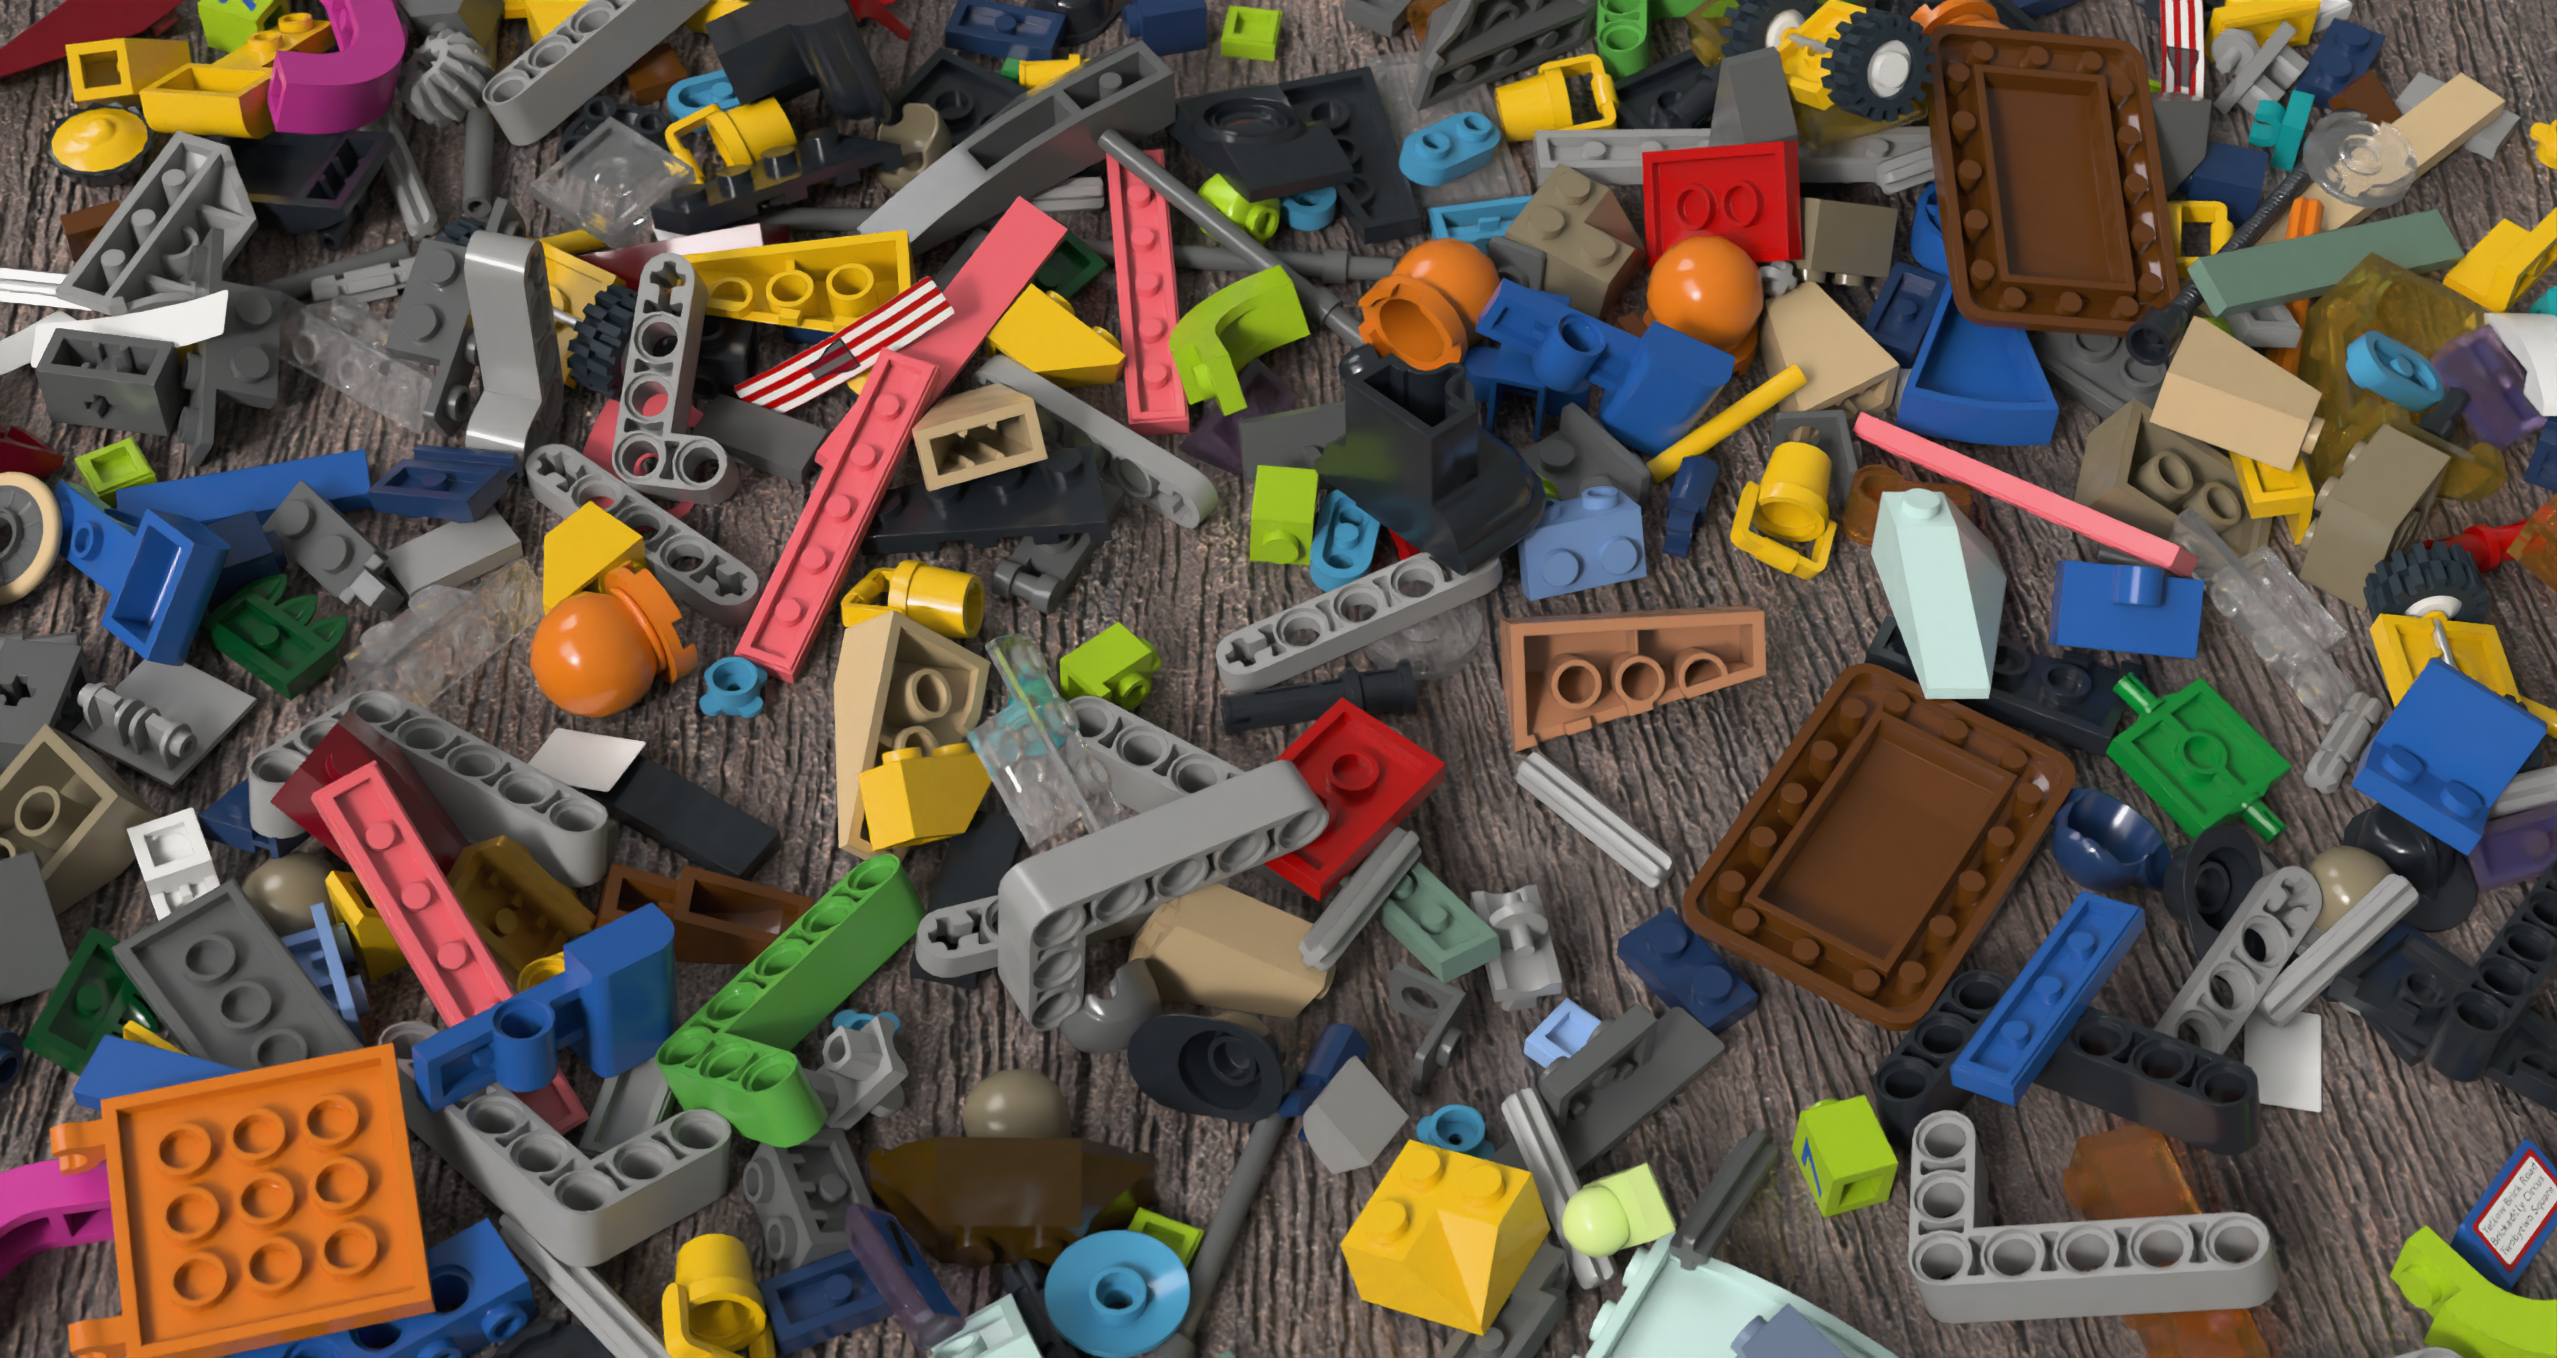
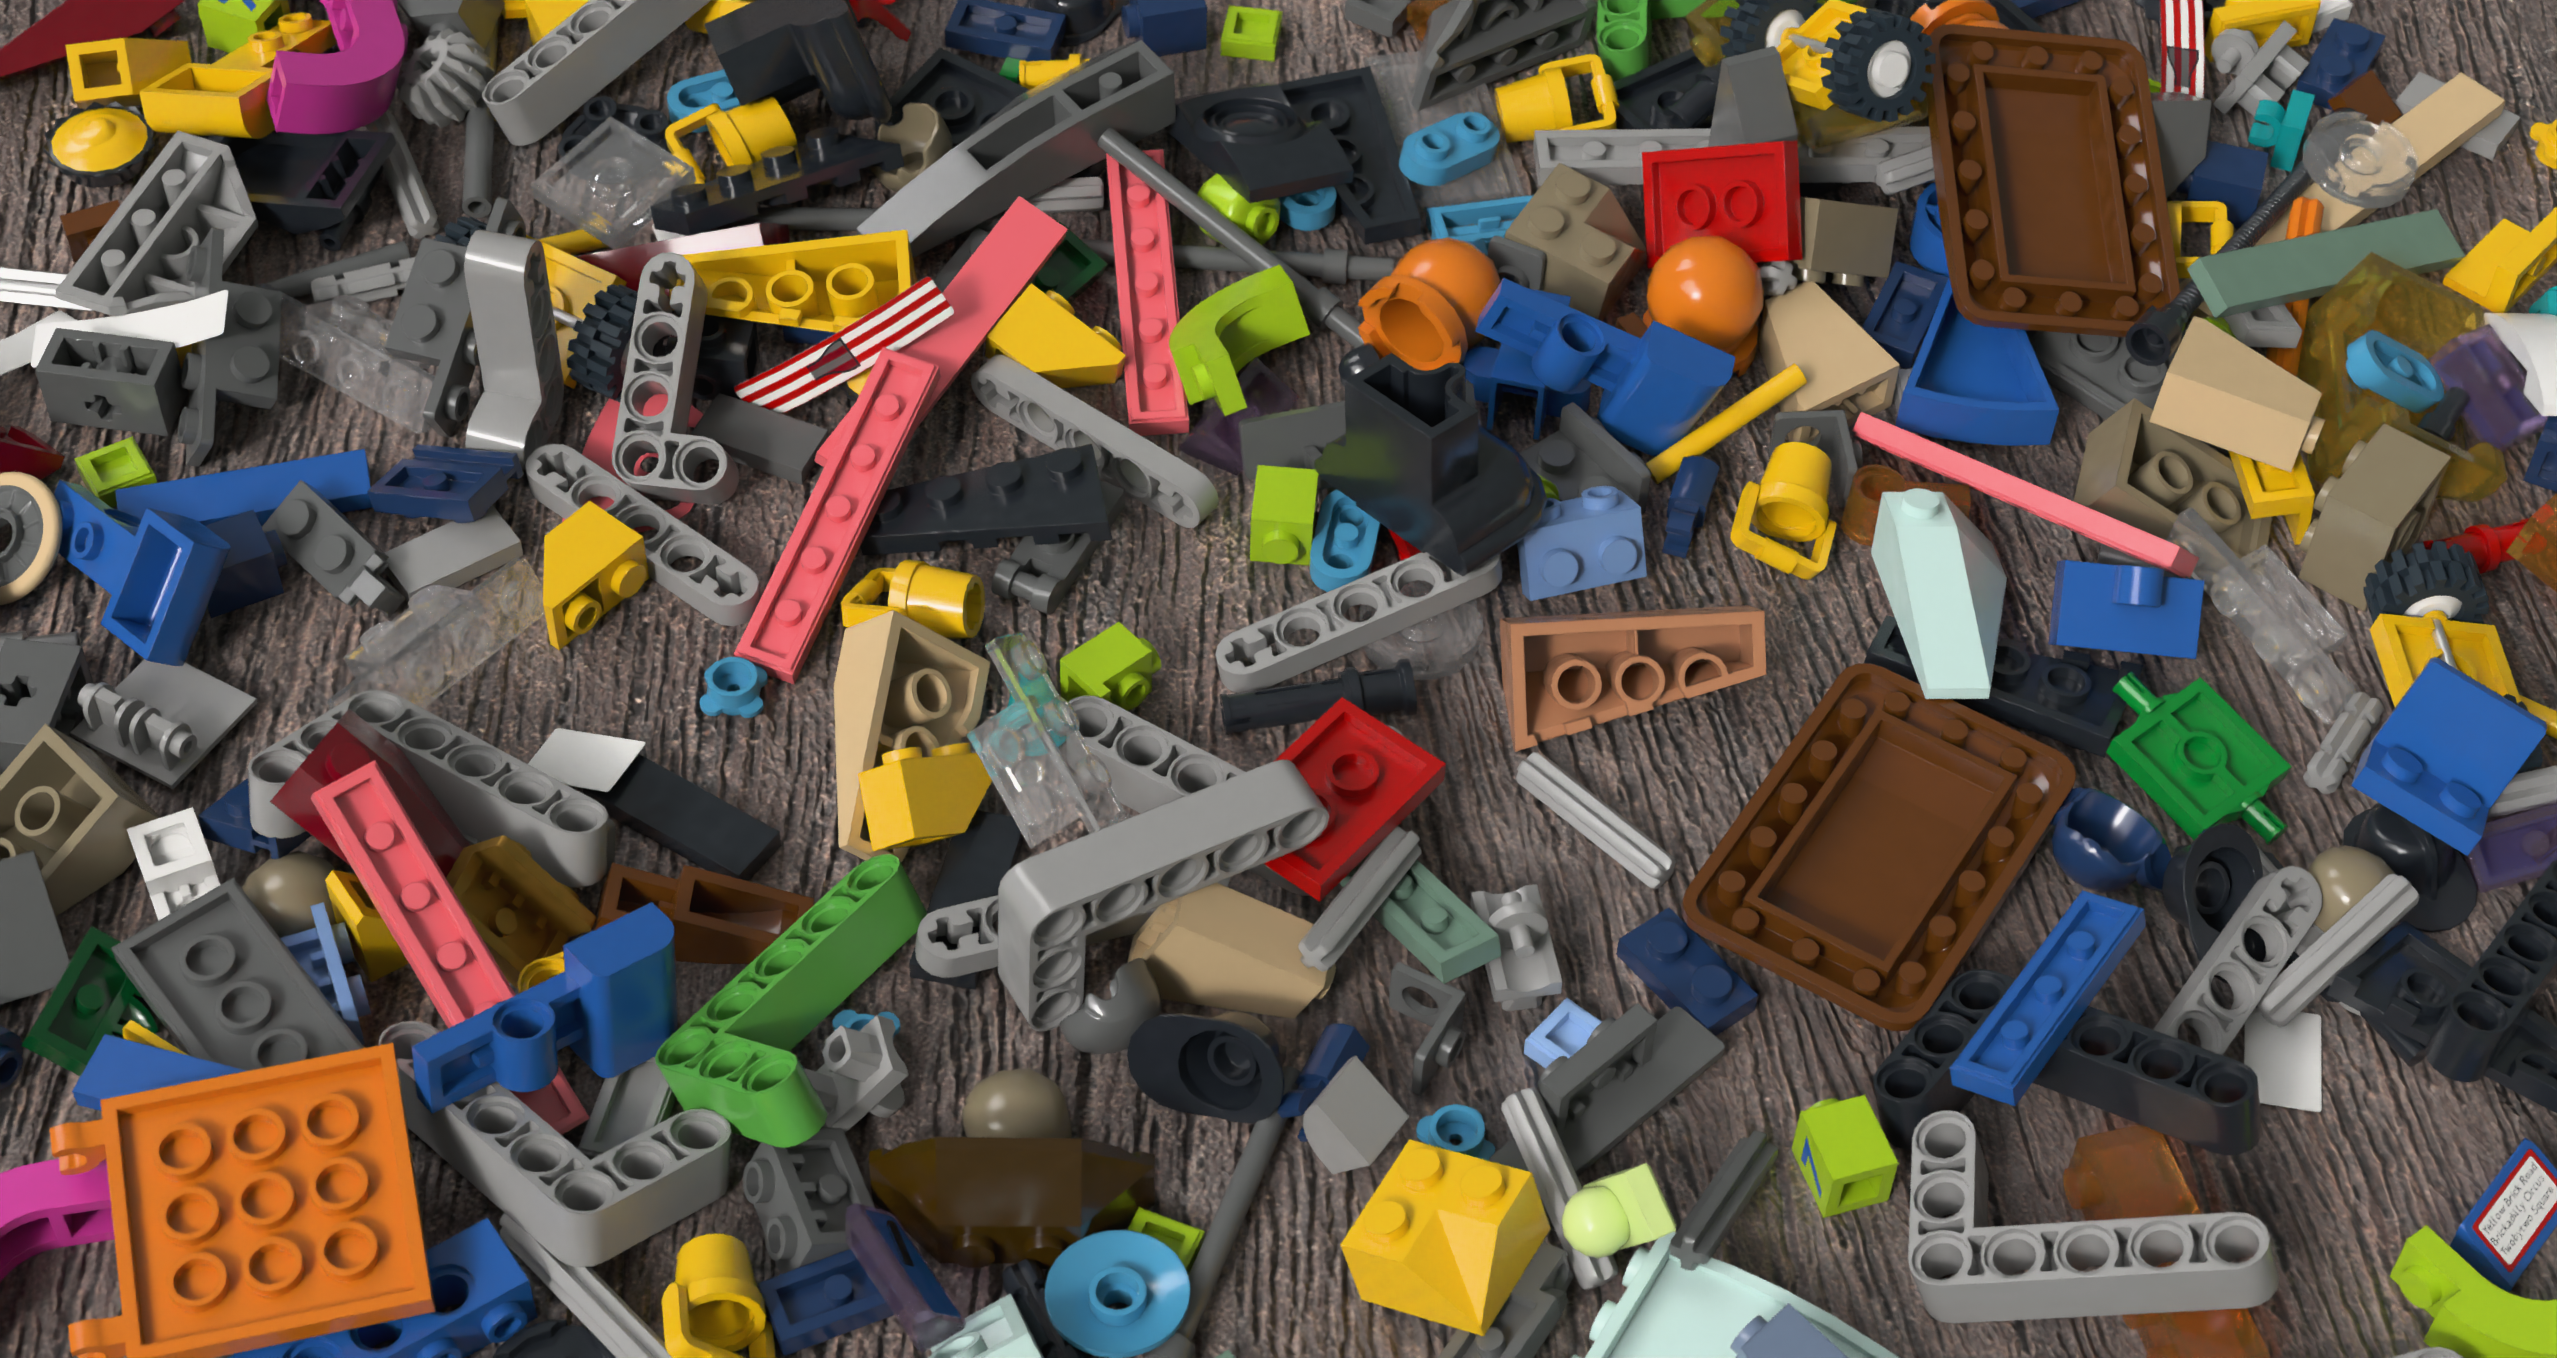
dark green plate [199,574,348,701] -> none
orange tile [530,560,698,720] -> none
reddish brown tile [620,42,689,106] -> none
tan slope [912,383,1048,491] -> none

